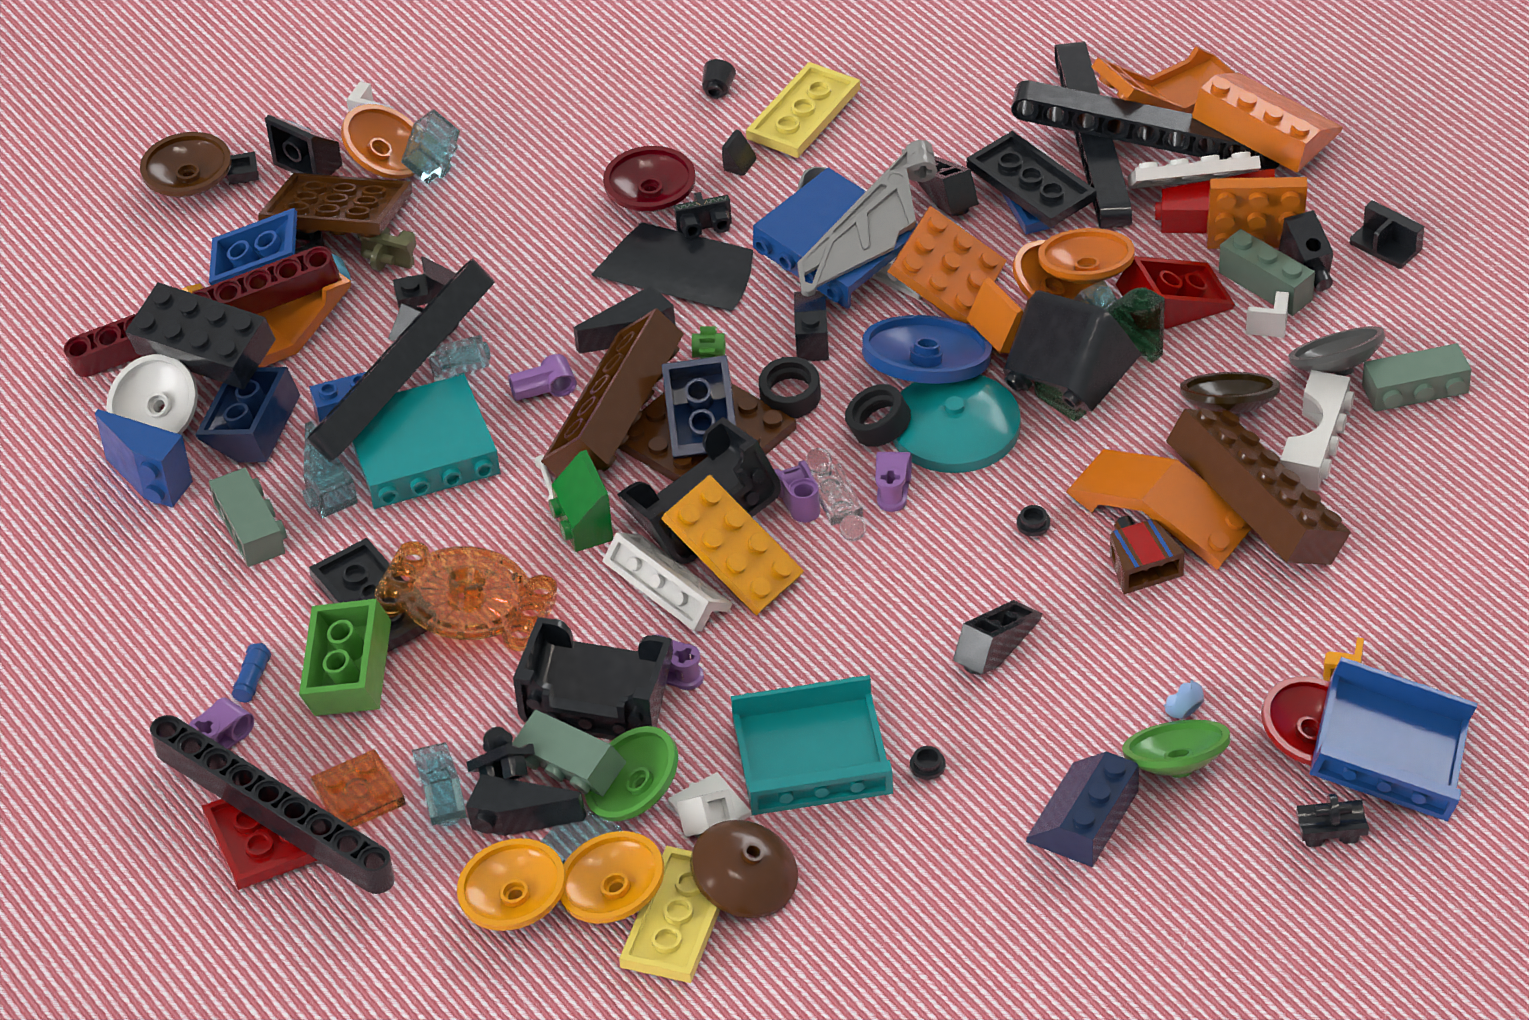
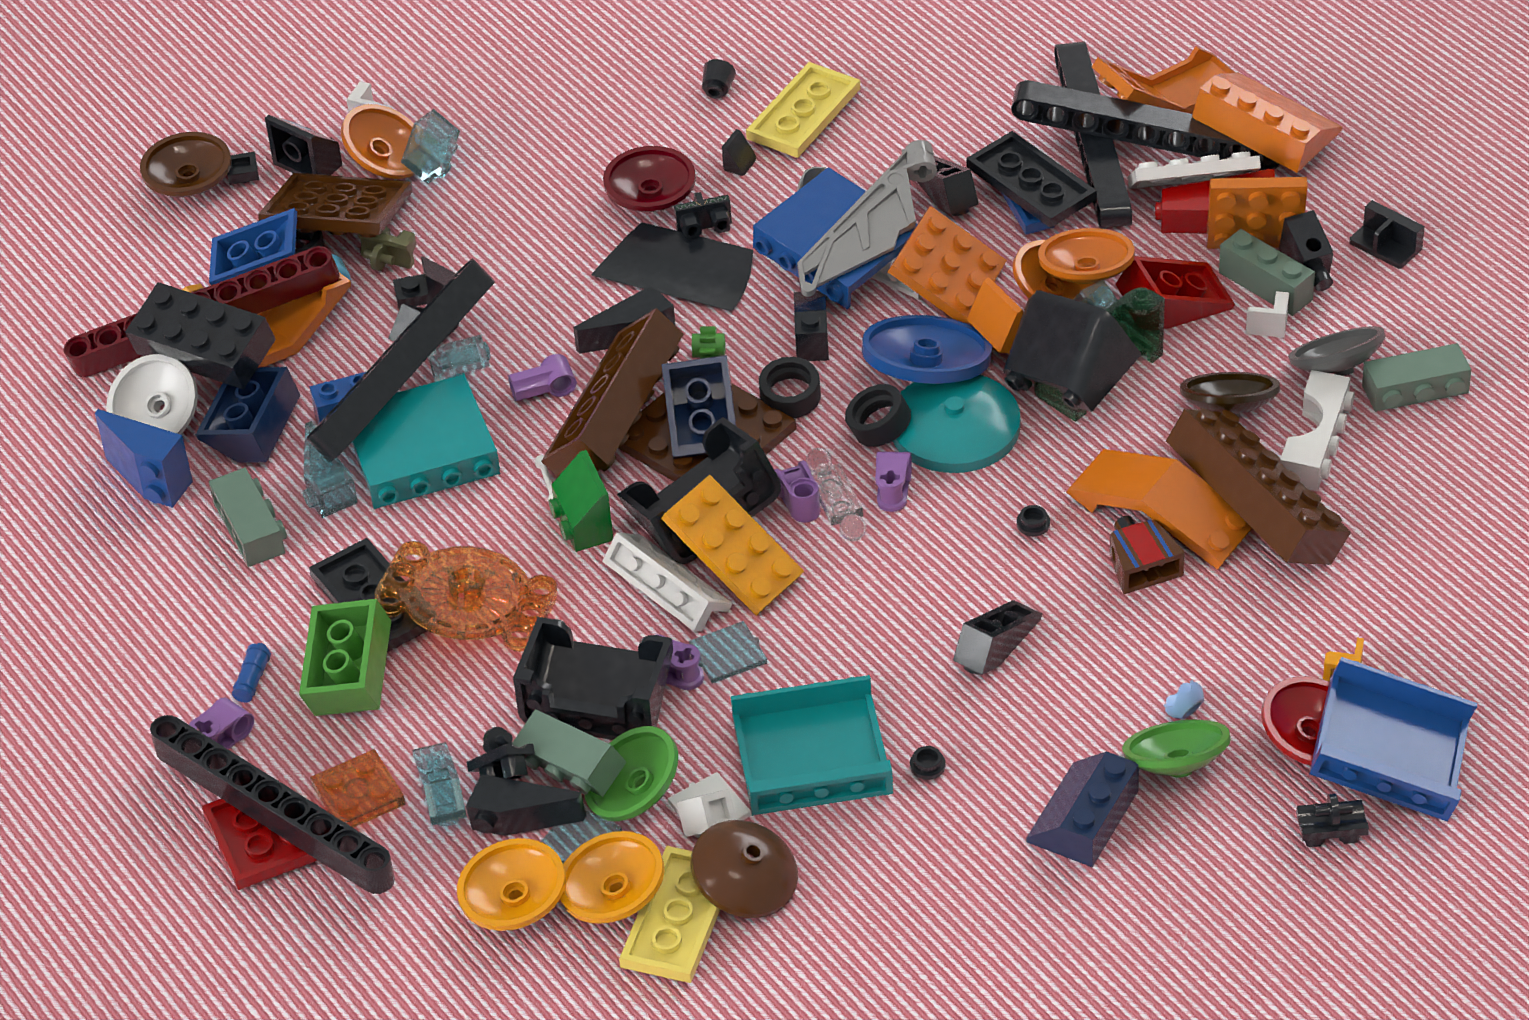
none -> clear light blue piece [689,621,767,684]

